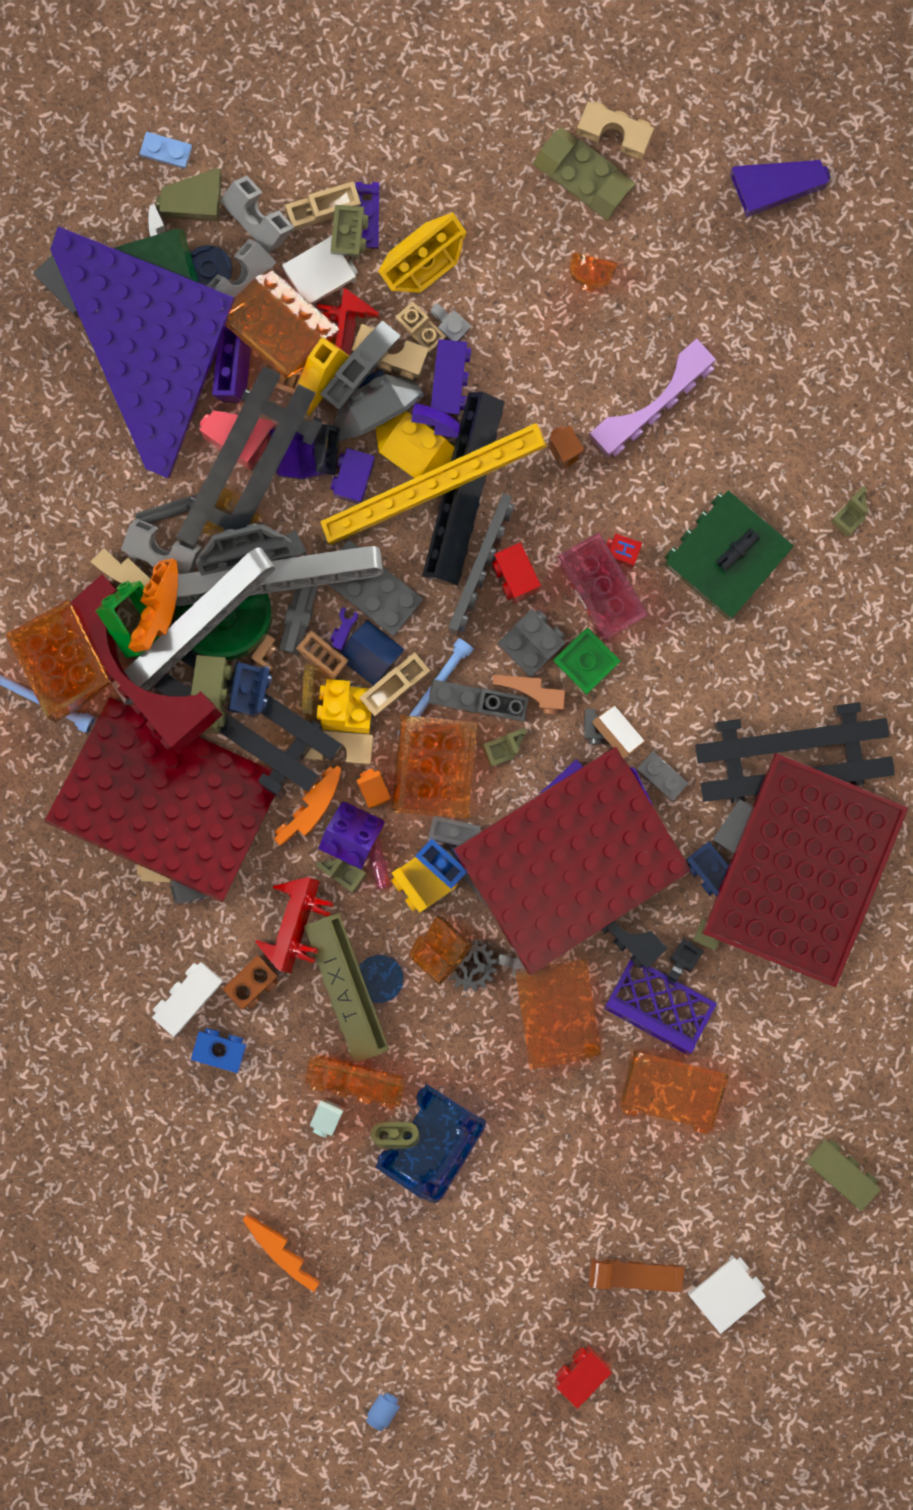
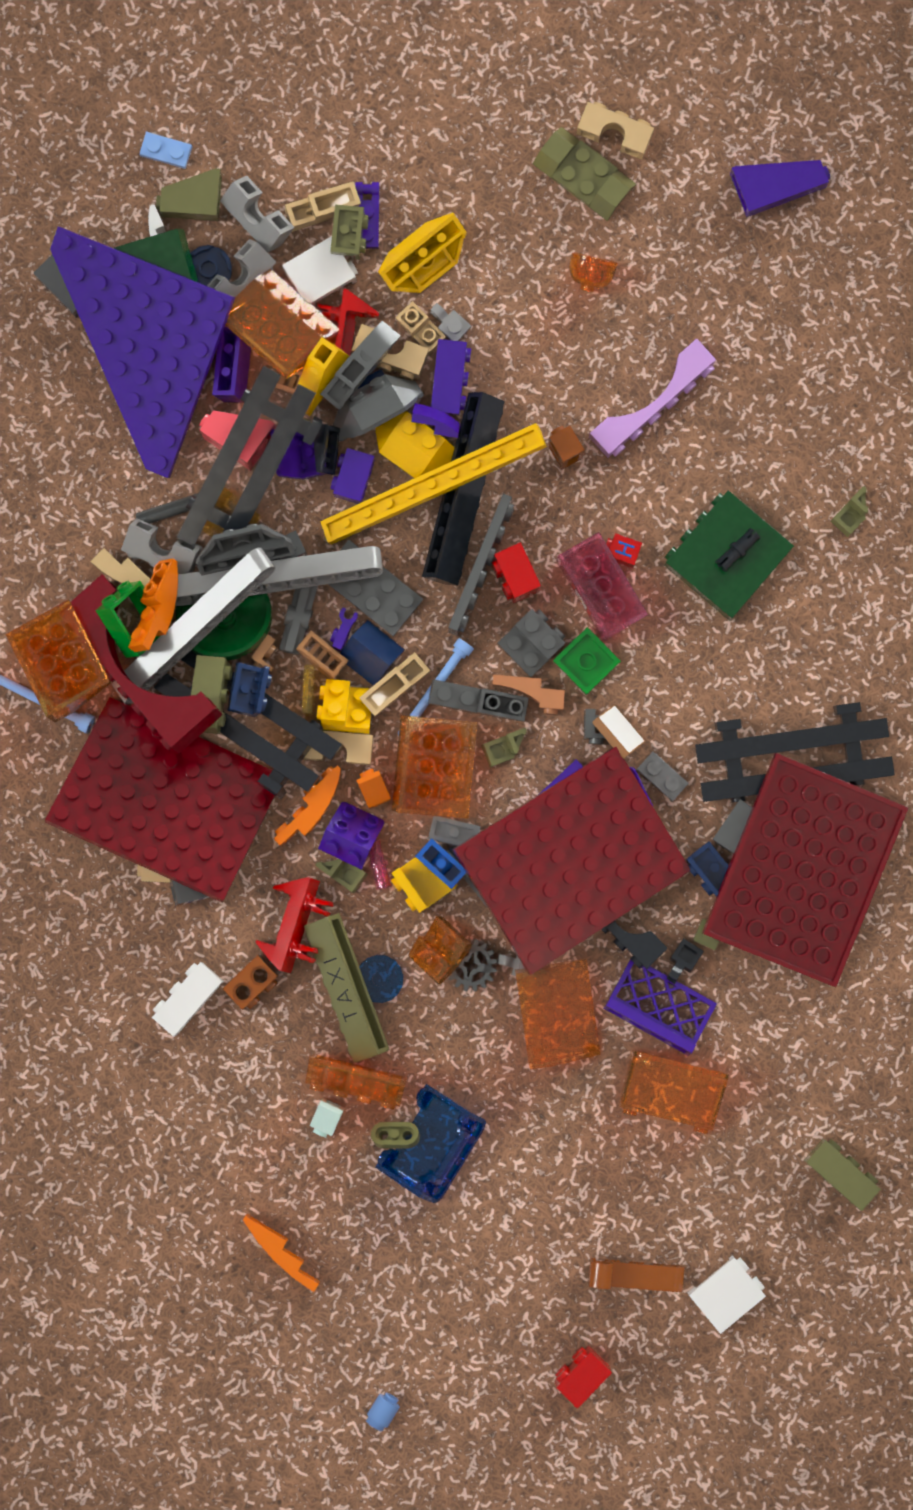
blue brick [191,1028,247,1073] -> none

